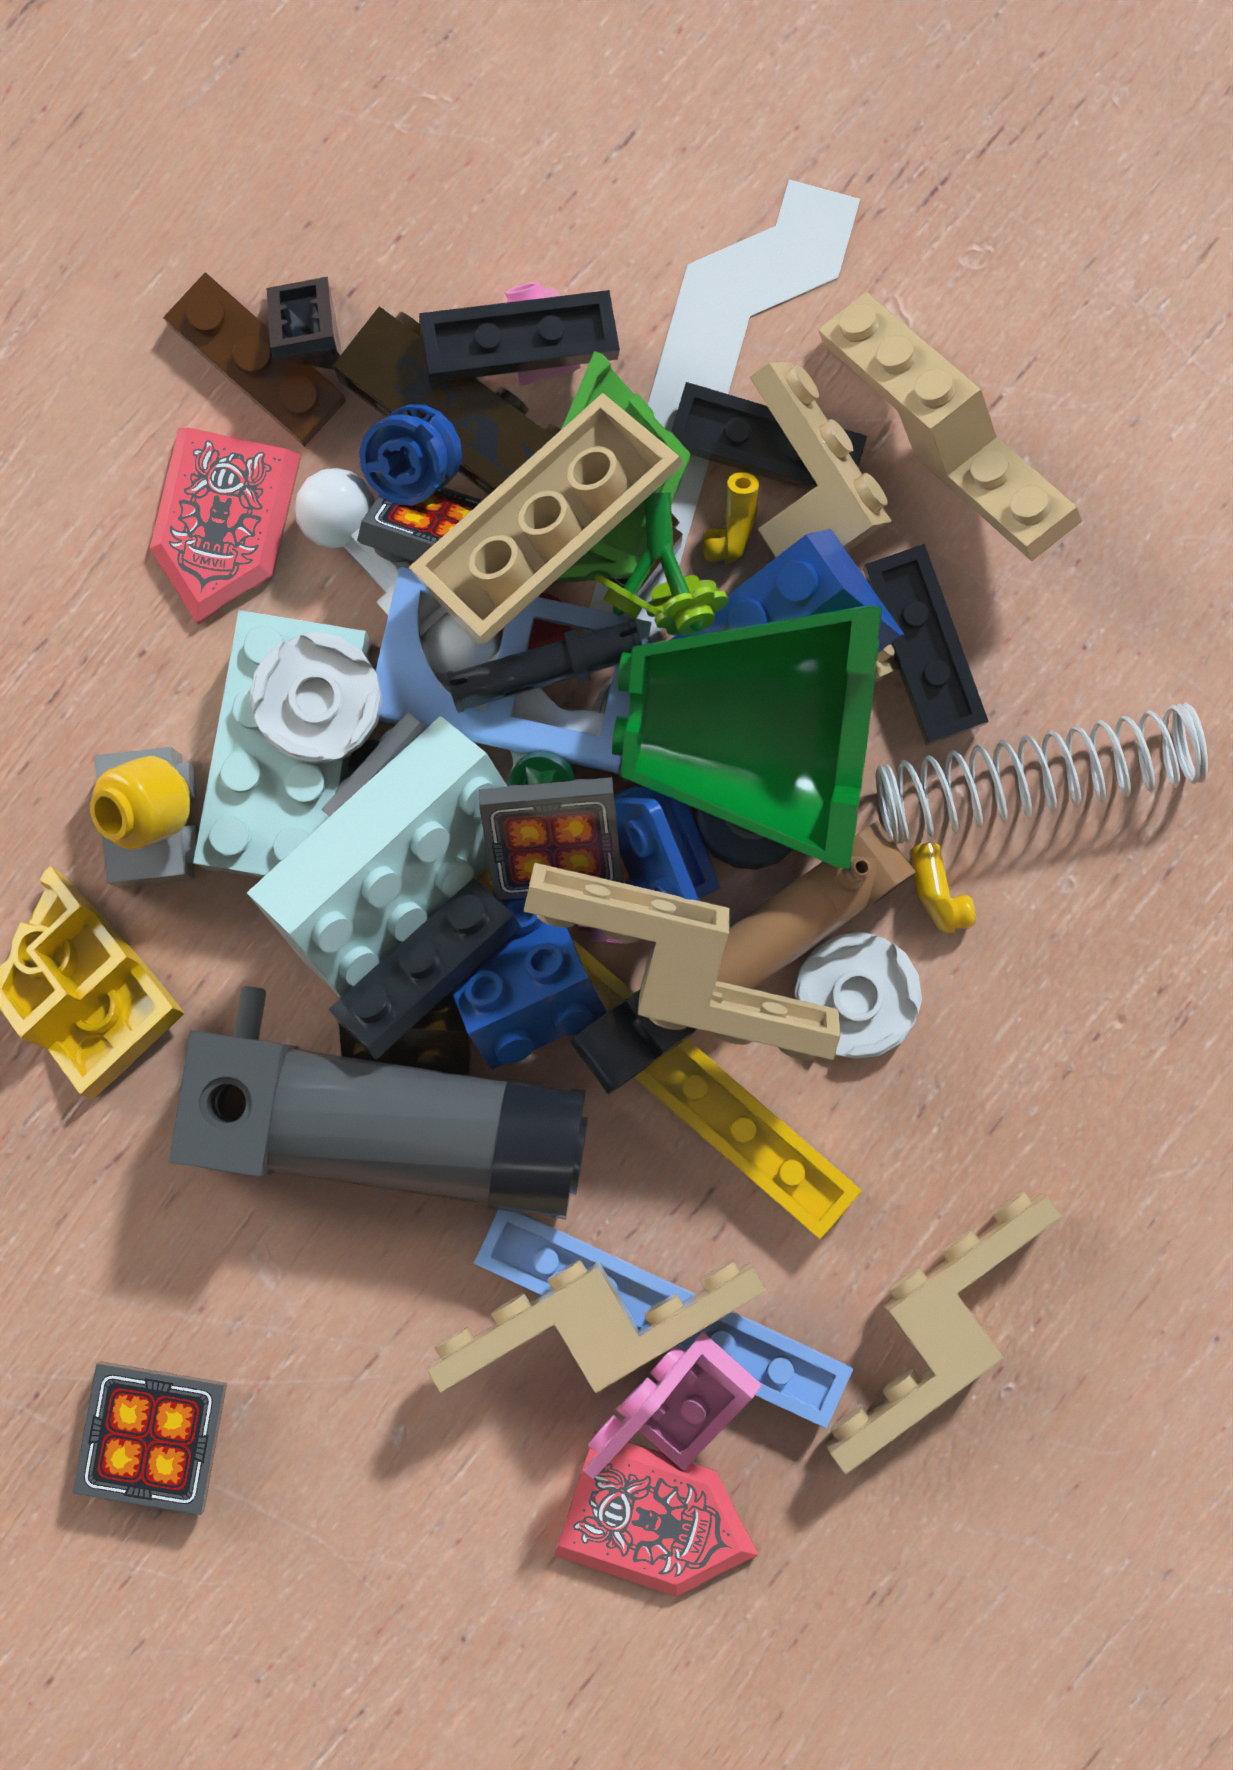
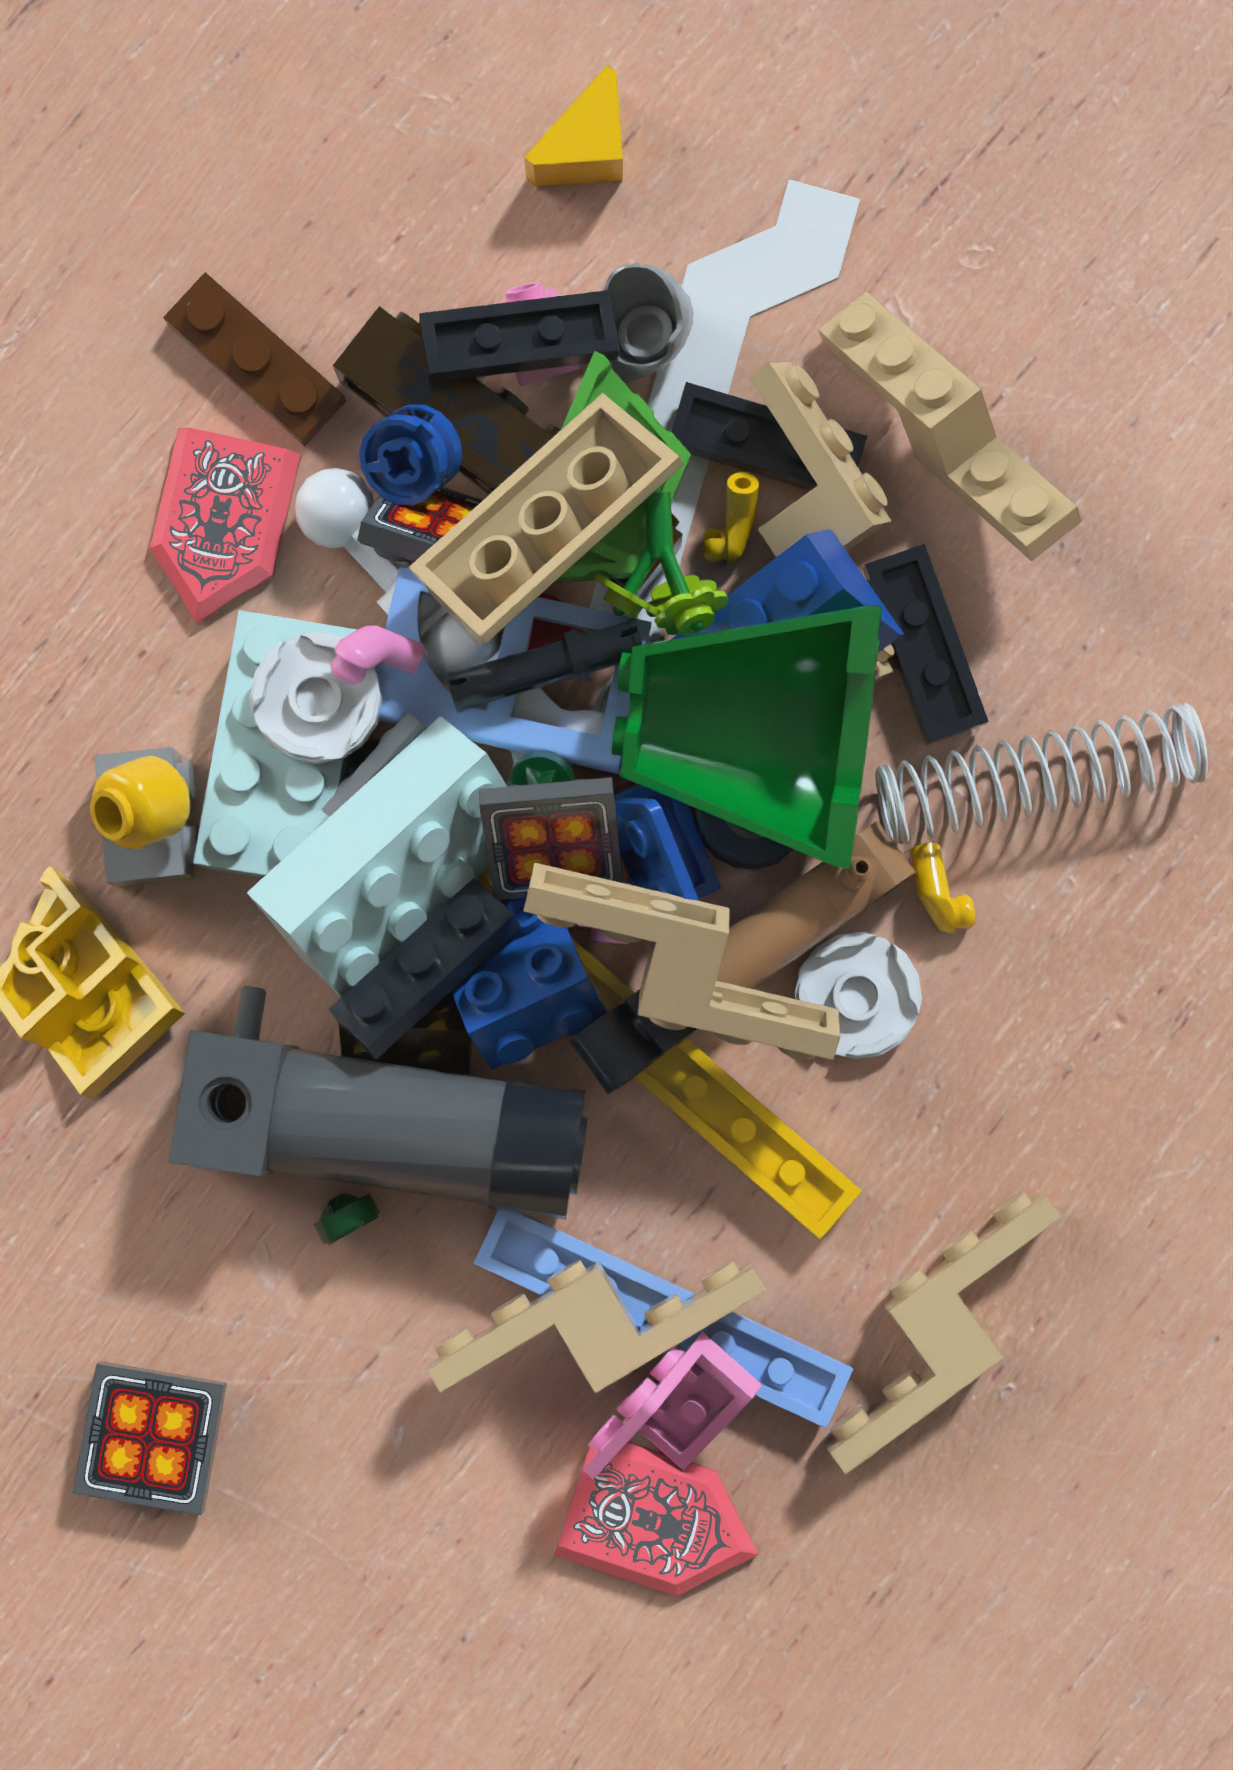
black slope [266,277,342,370] -> none
none -> dark green tile [313,1193,381,1245]
none -> bright pink arm [331,625,424,685]
none -> yellow slope [524,64,623,187]
none -> light grey hair [603,263,694,383]

